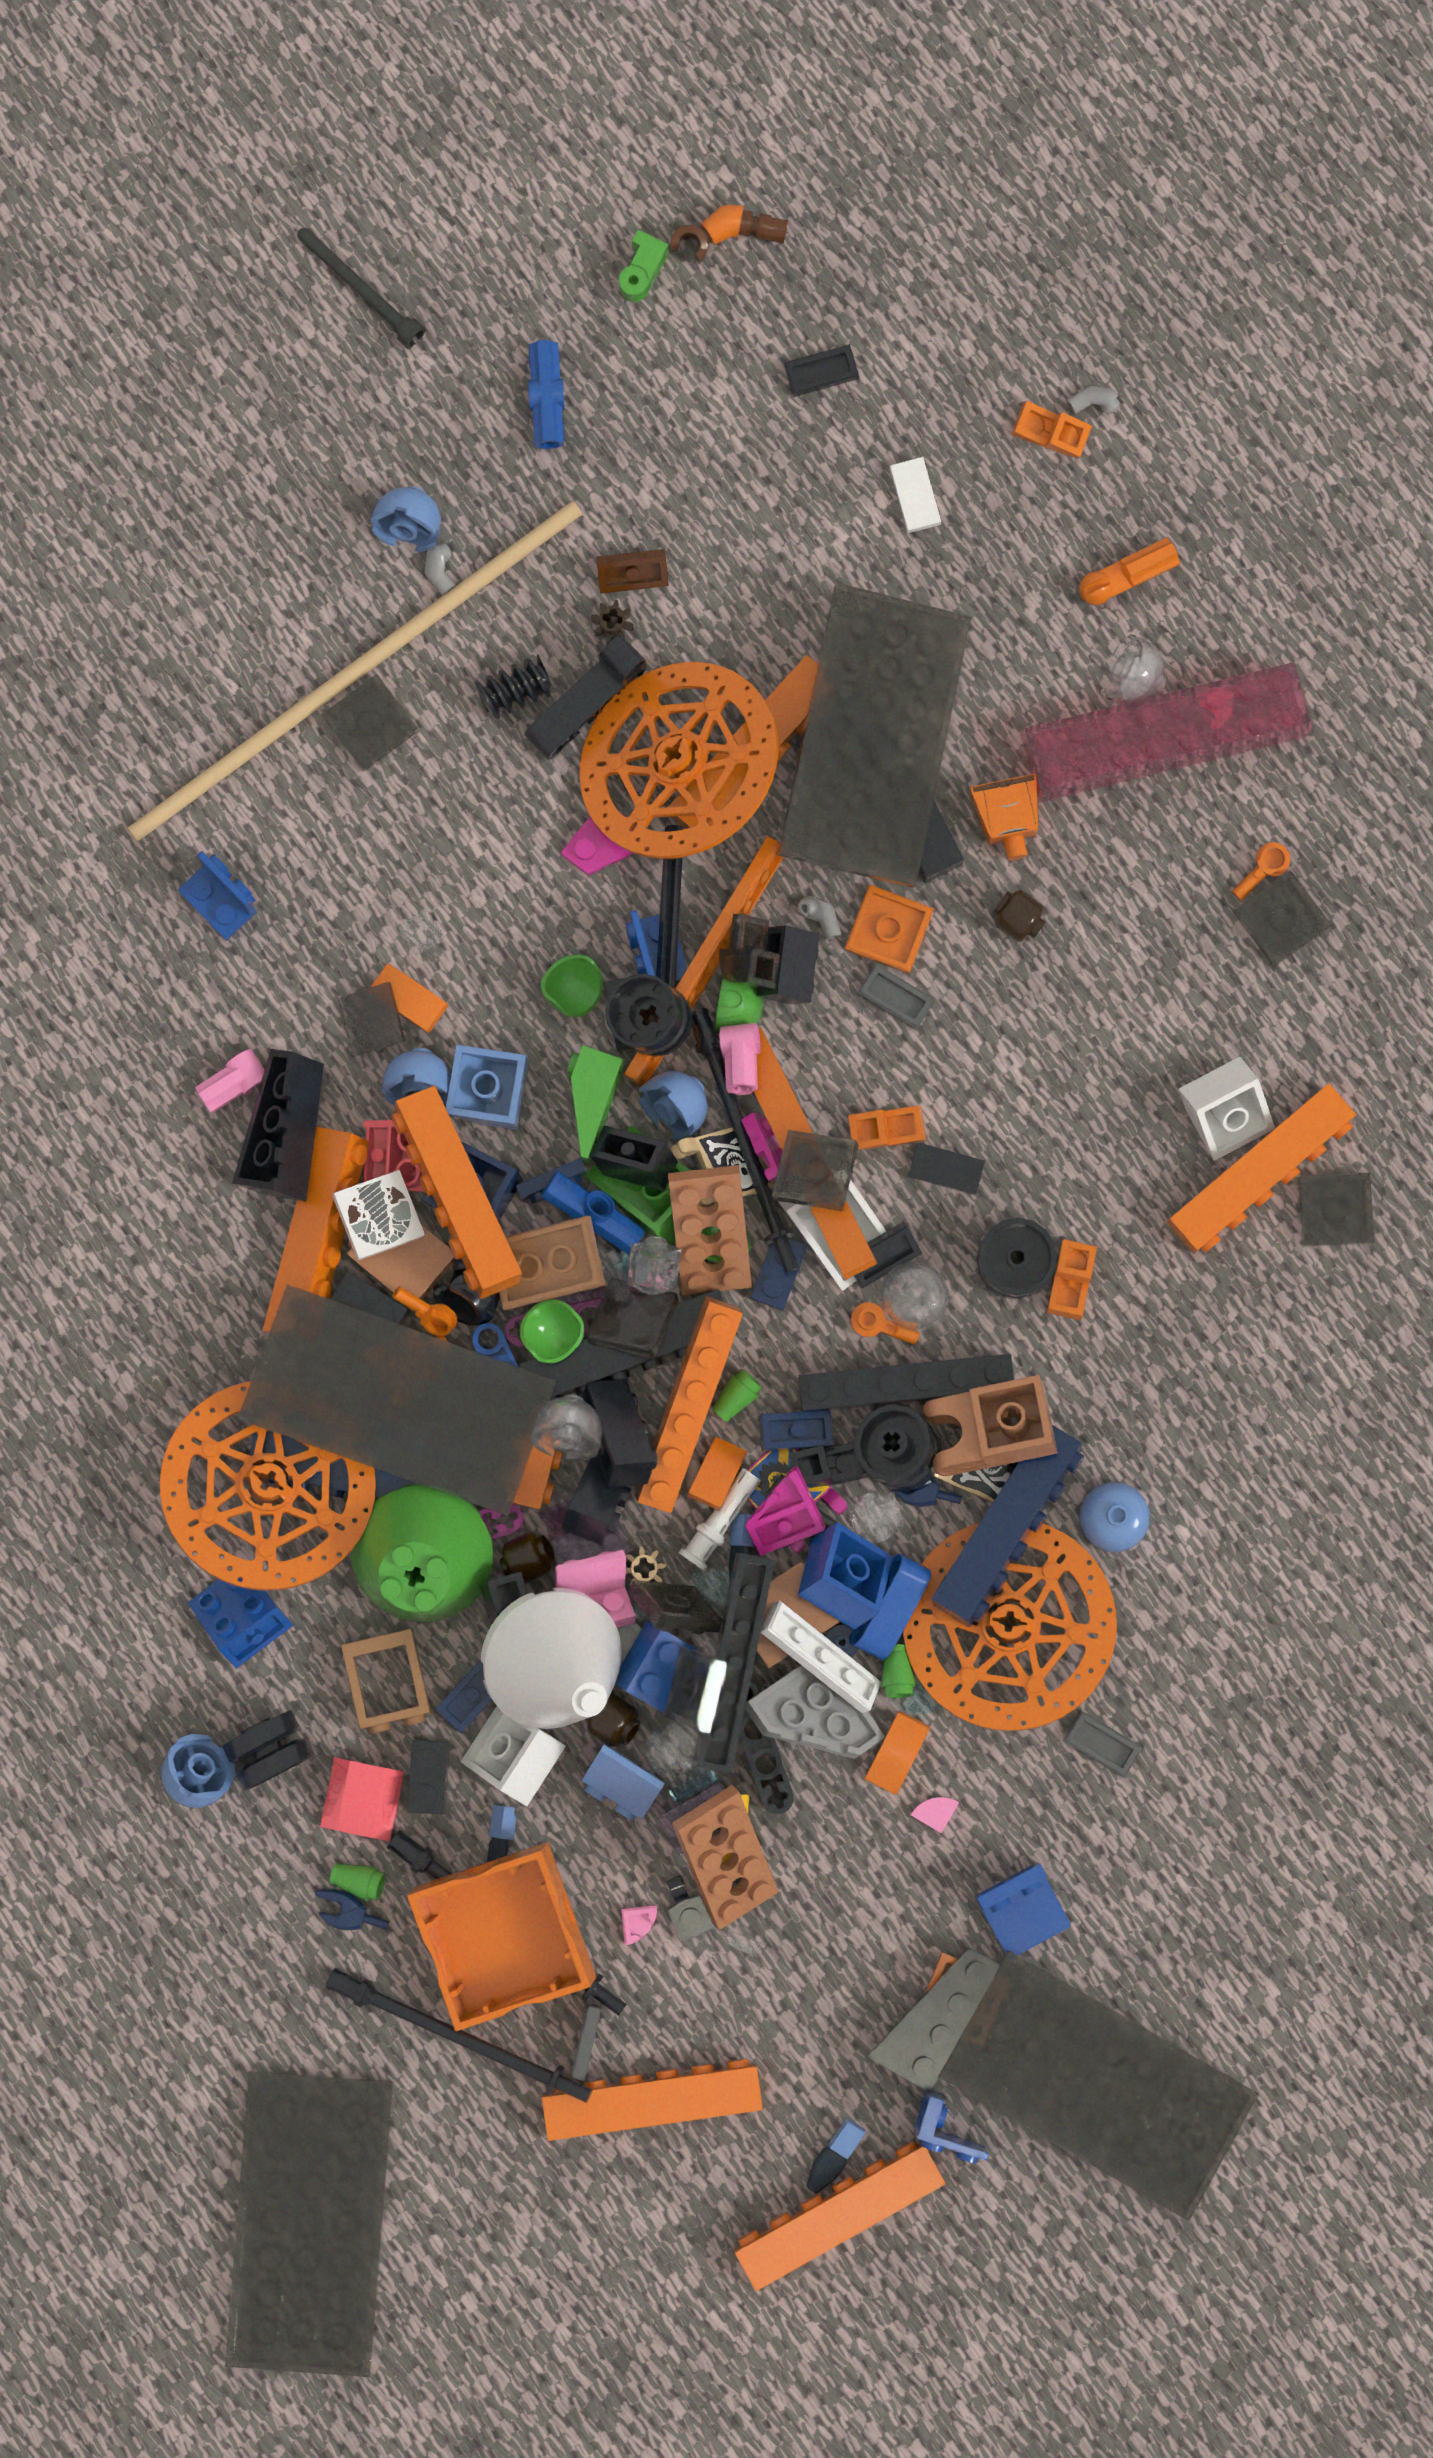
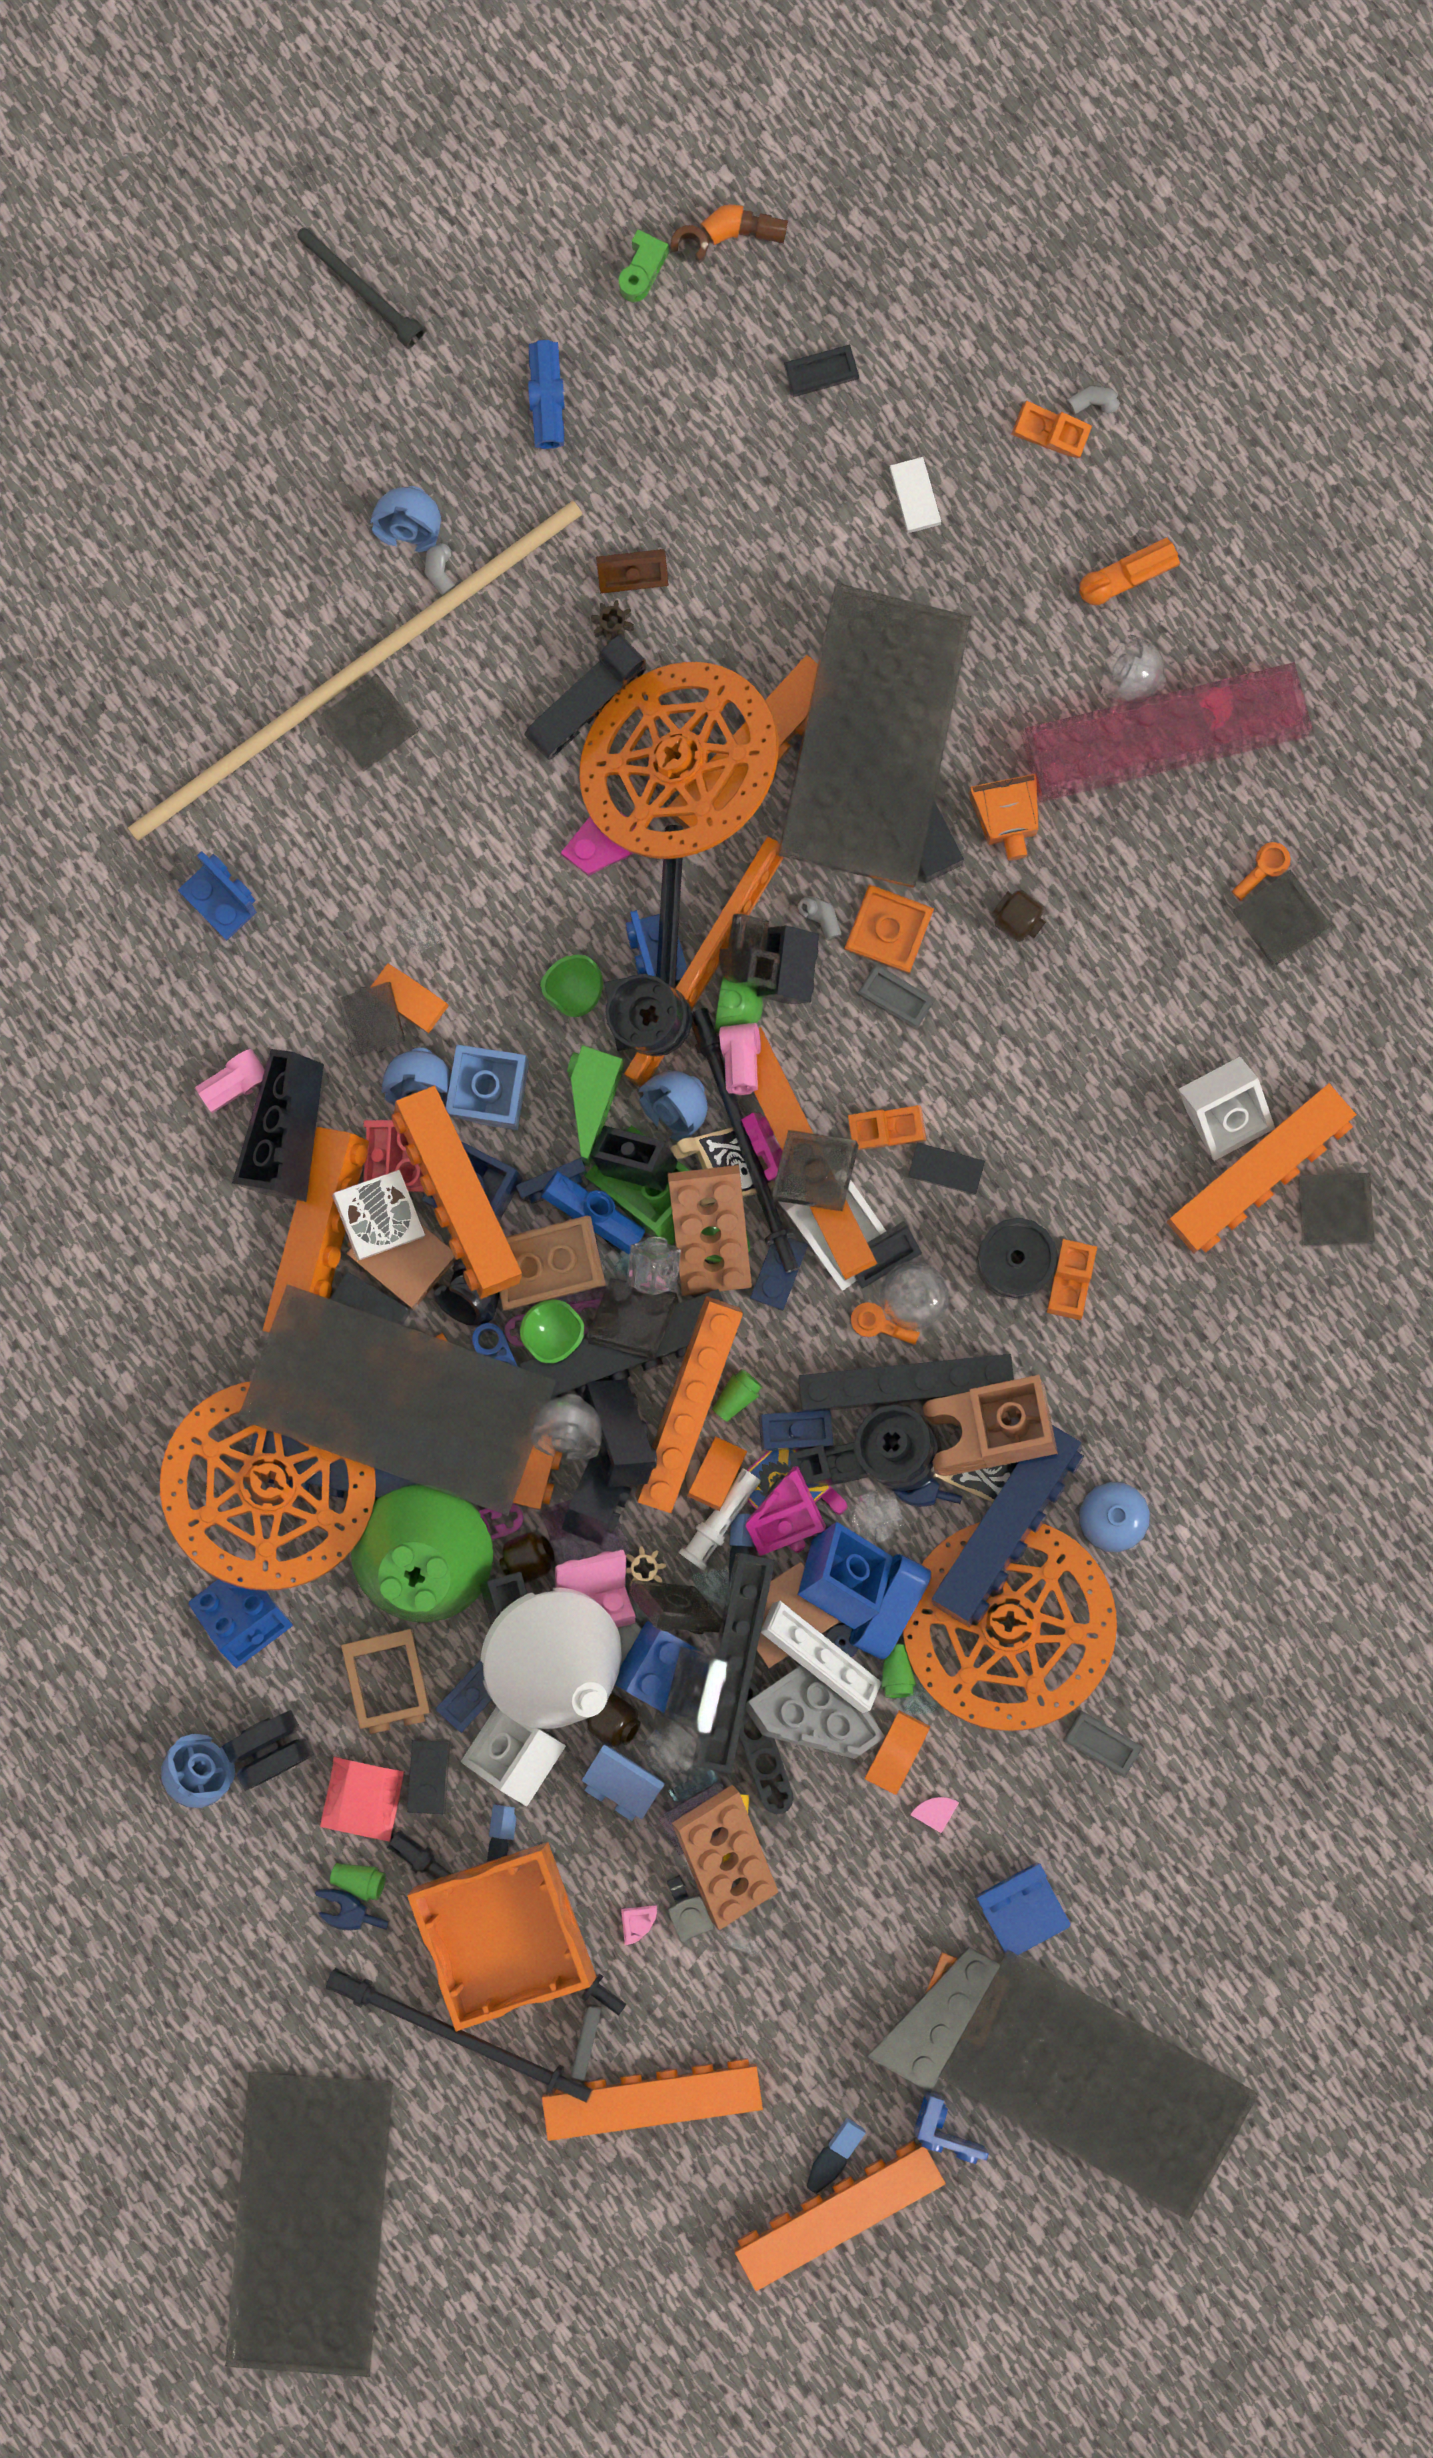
orange plate [392,1286,457,1336] -> none
black piece [474,654,551,719] -> none

